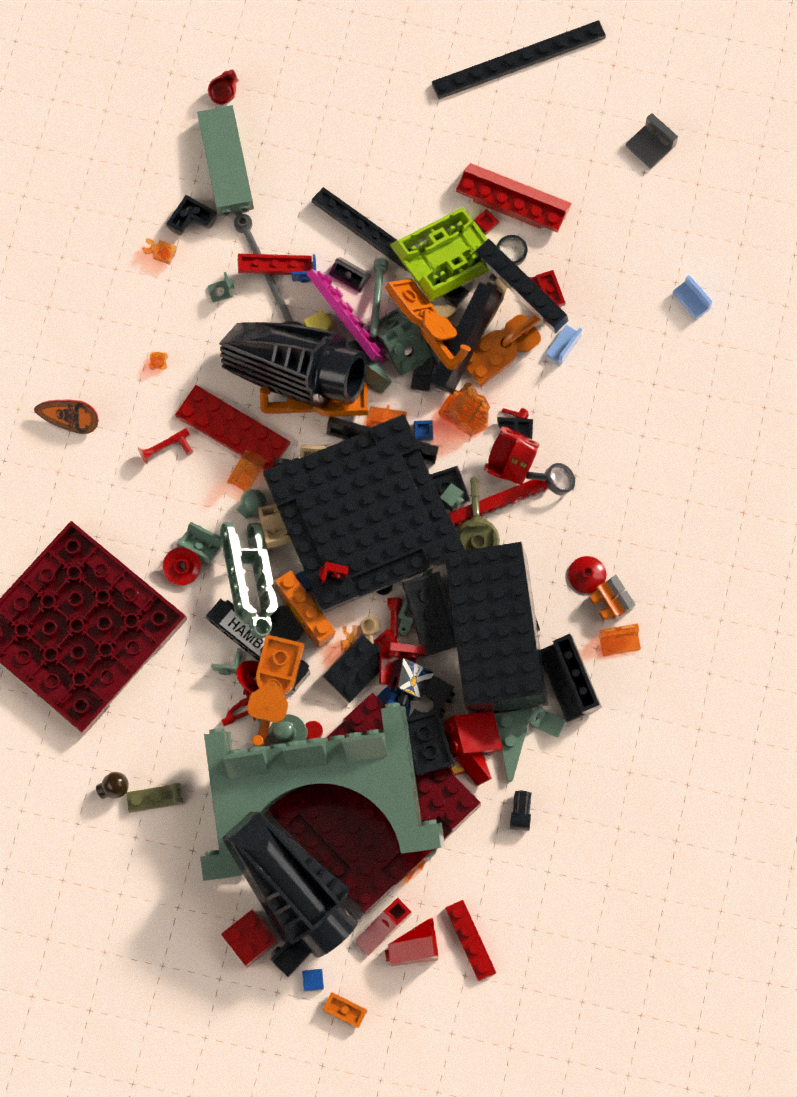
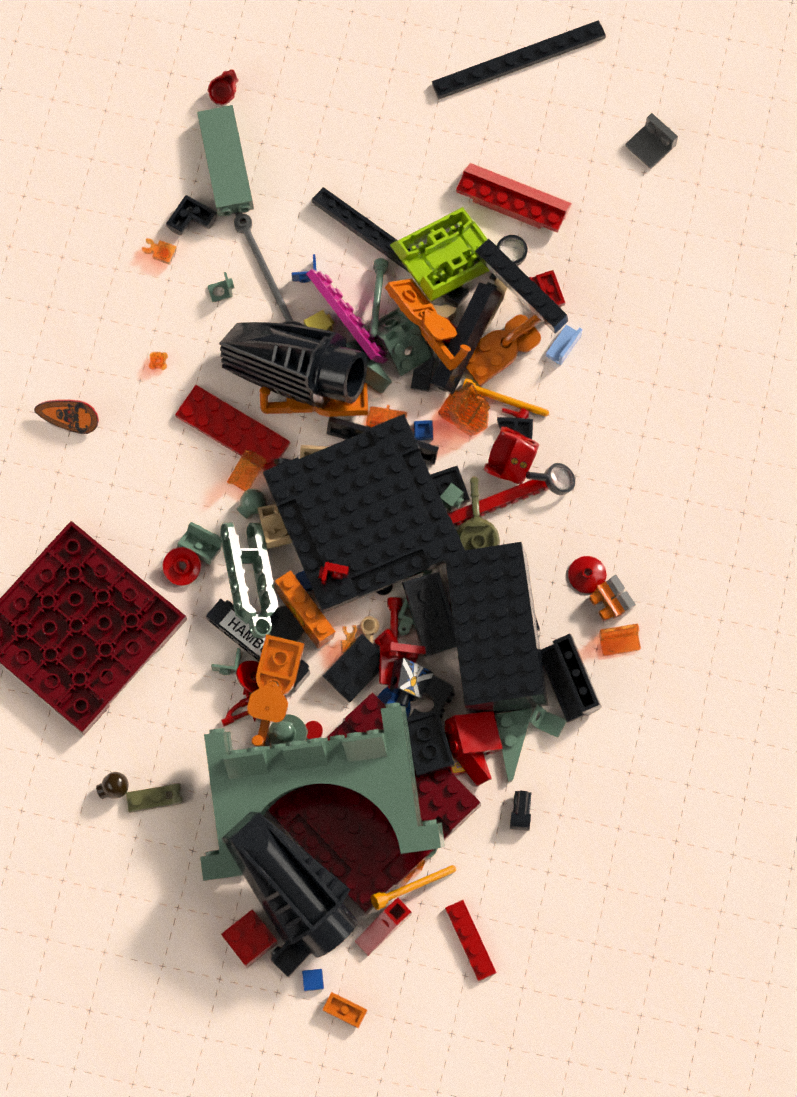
red piece [138,428,194,464] -> none
red plate [237,253,312,275] -> none
black slope [329,257,371,292] -> none
red slope [385,918,439,966] -> none
red tile [473,209,499,235] -> none
light blue panel [672,275,713,320] -> none
none -> light orange piece [371,865,456,910]
none -> light orange piece [461,378,549,417]

